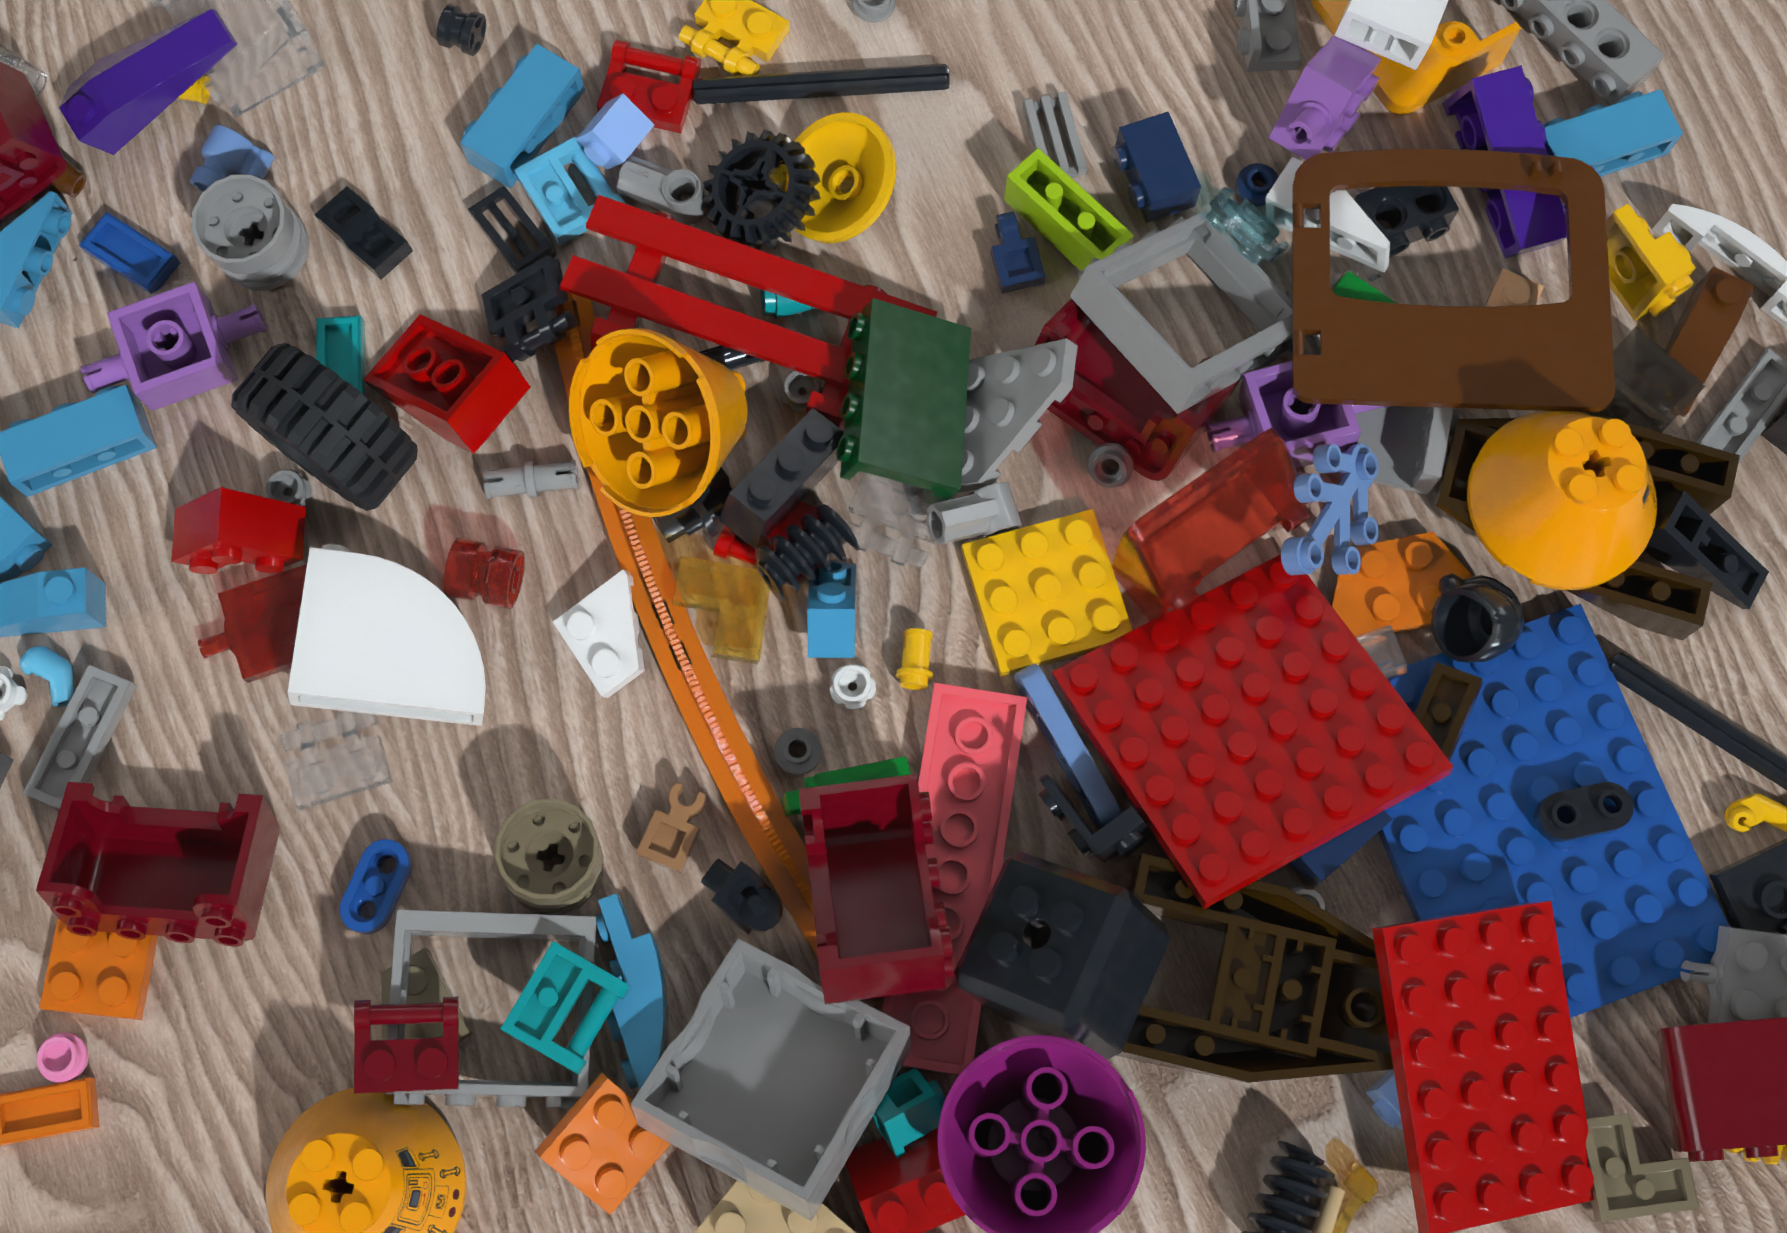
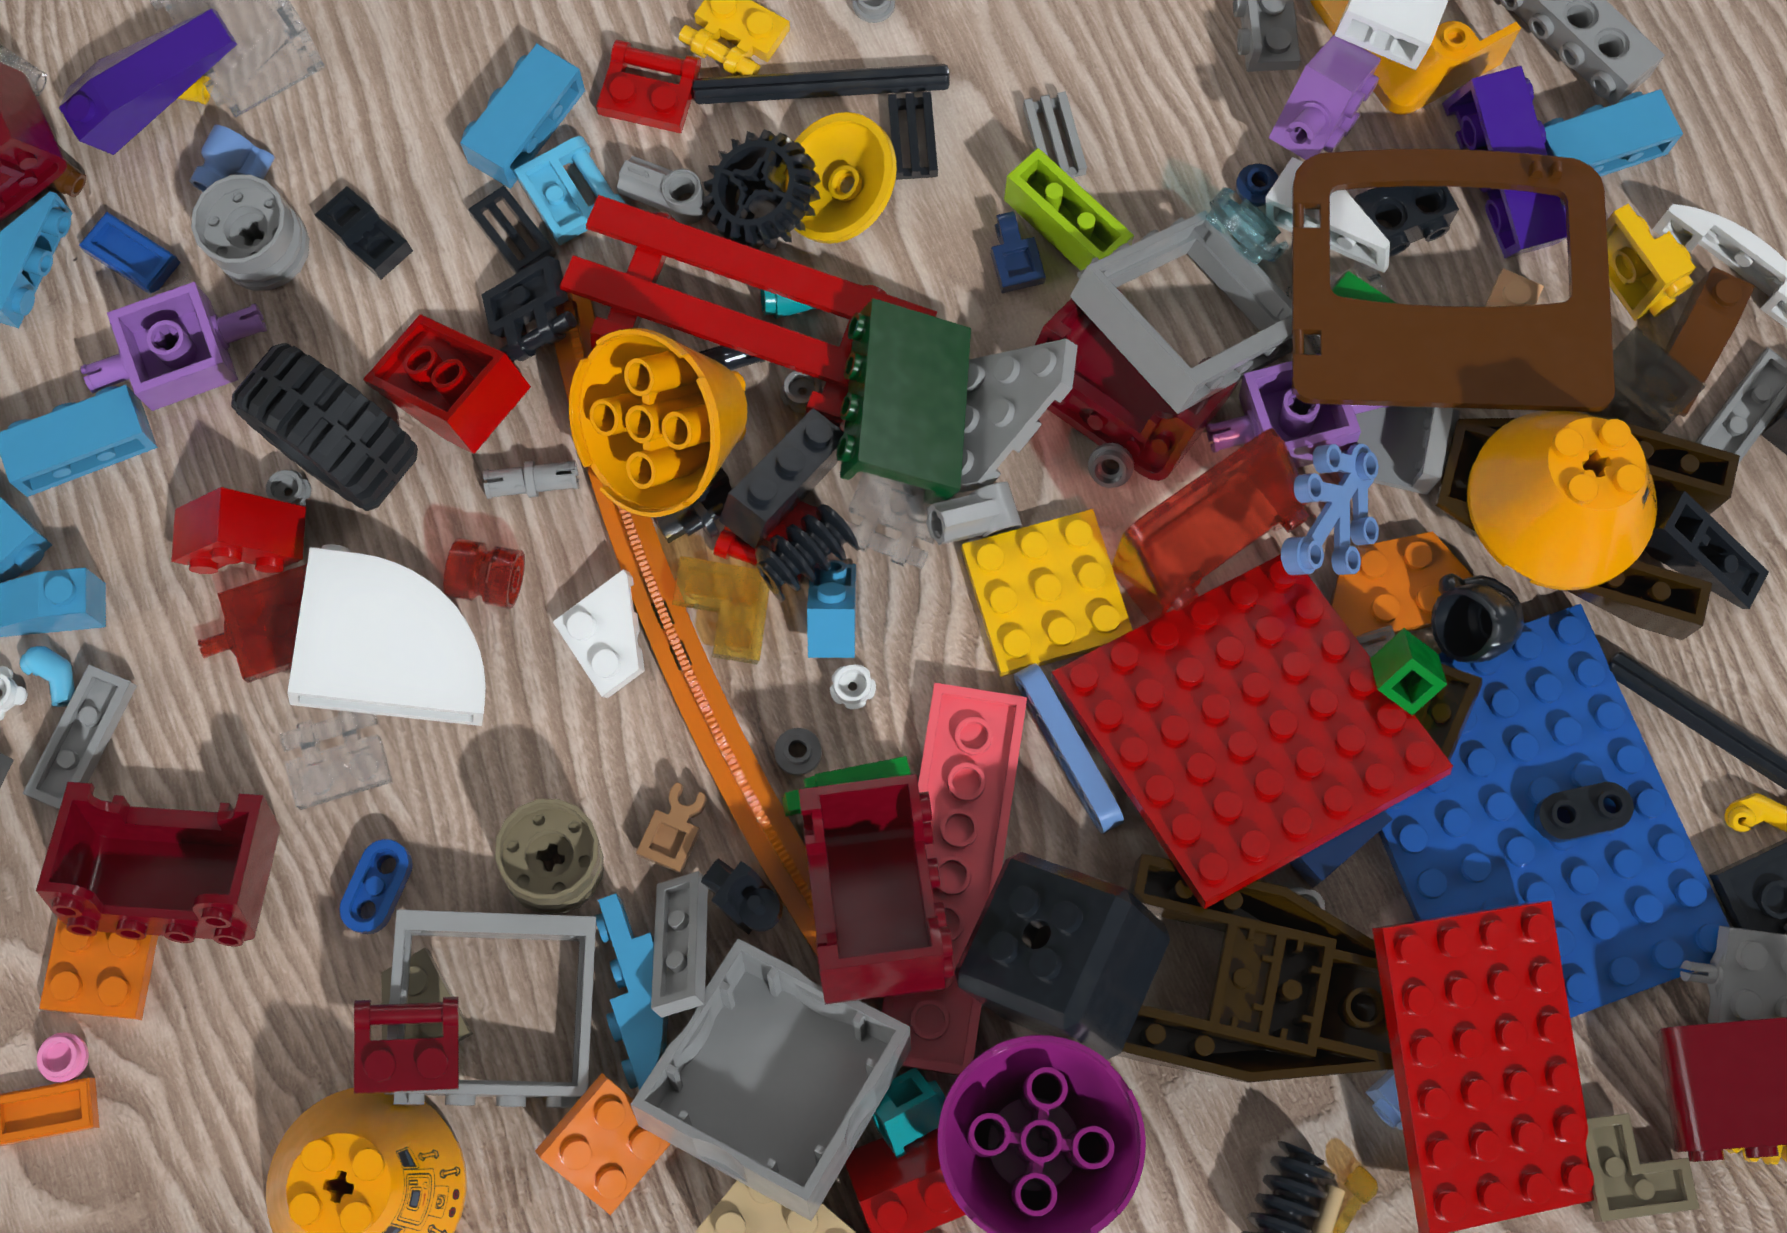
teal tile [316,315,365,396] -> none
black wheel [436,3,486,56] -> none
teal plate [500,941,631,1074] -> none
light blue brick [576,93,655,170] -> none
yellow pin [896,628,933,690] -> none
black bracket [1039,773,1150,862] -> none
dark blue brick [1112,111,1201,223] -> none
none -> light grey plate [651,871,708,1018]
none -> black tile [888,92,938,180]
none -> green brick [1370,628,1447,715]

